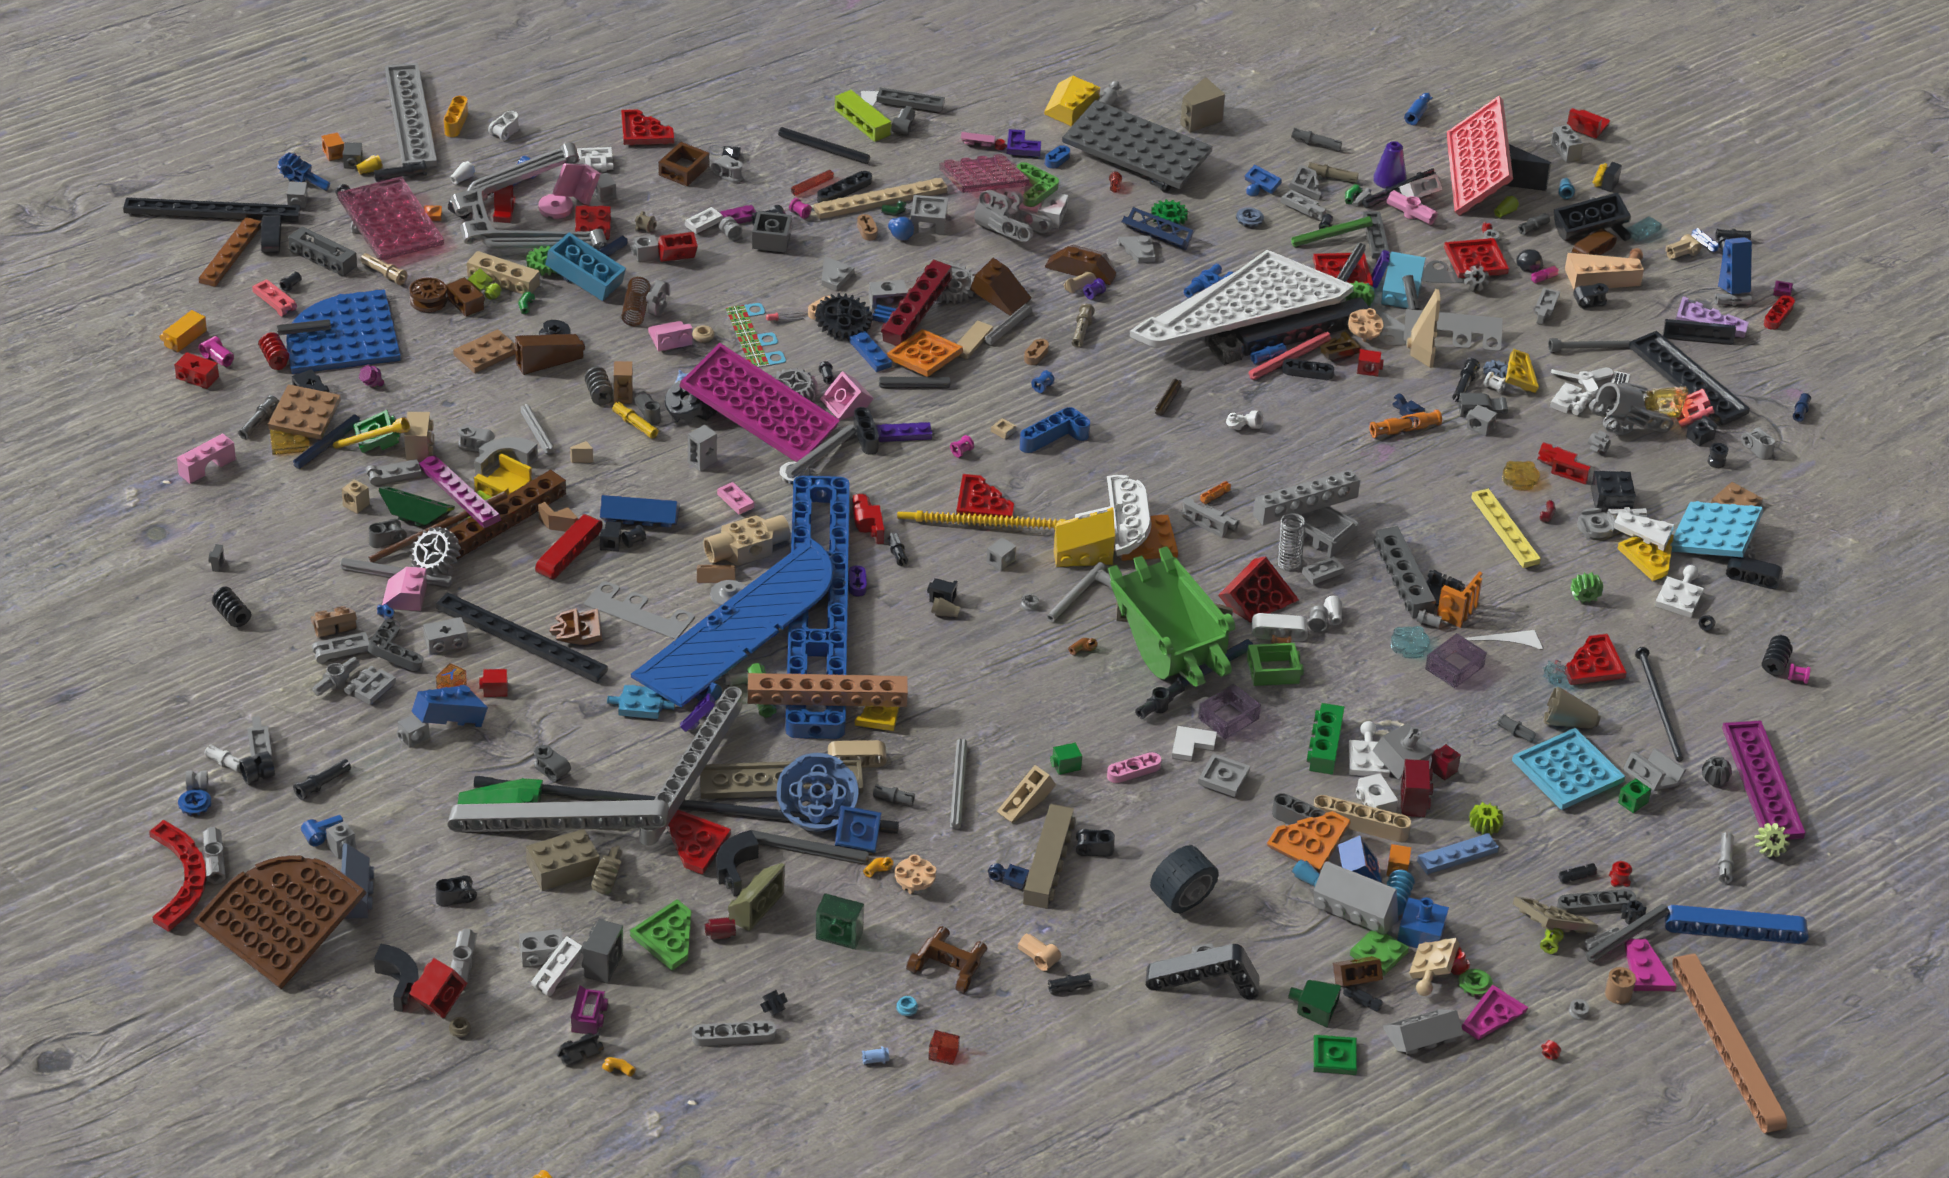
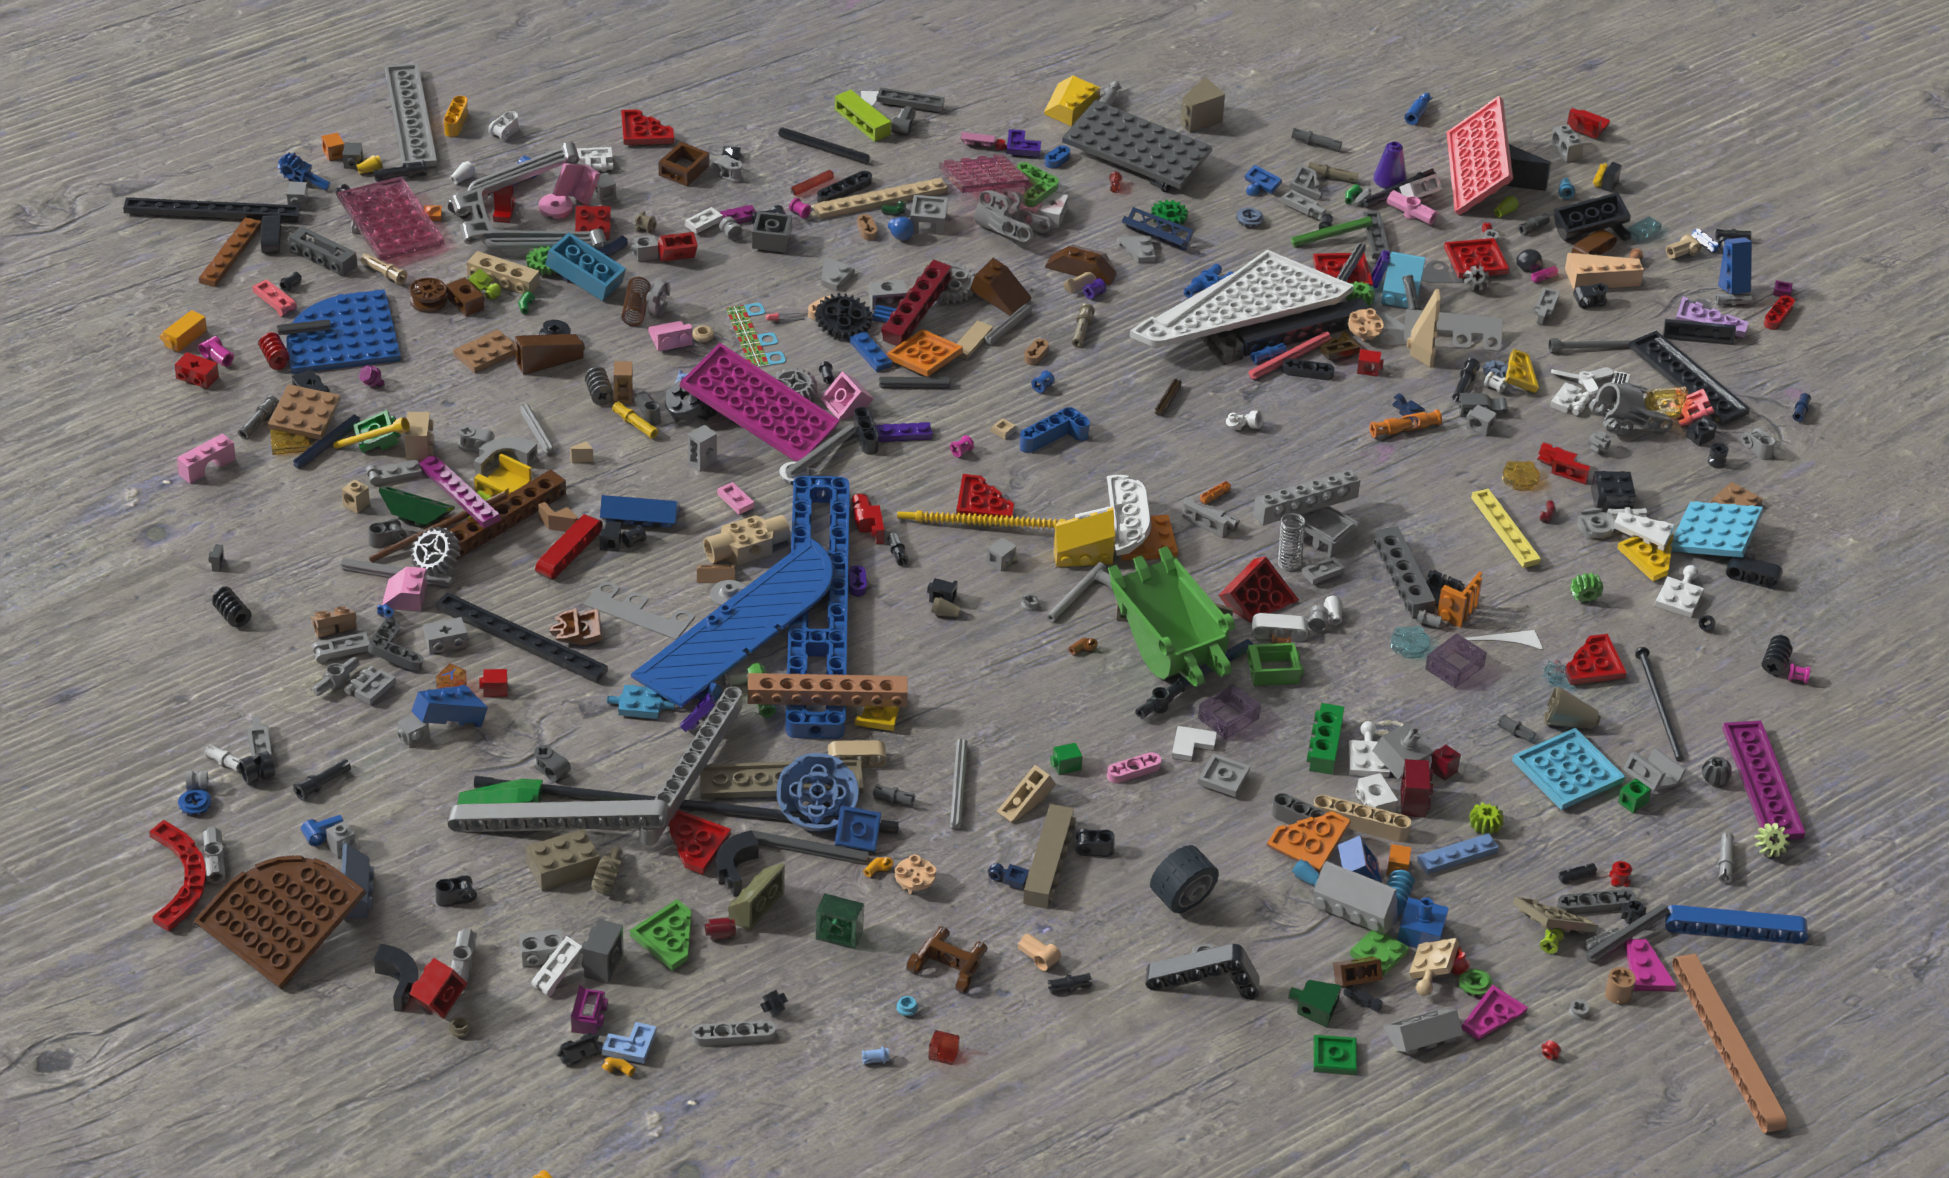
none -> light blue plate [602,1022,657,1064]

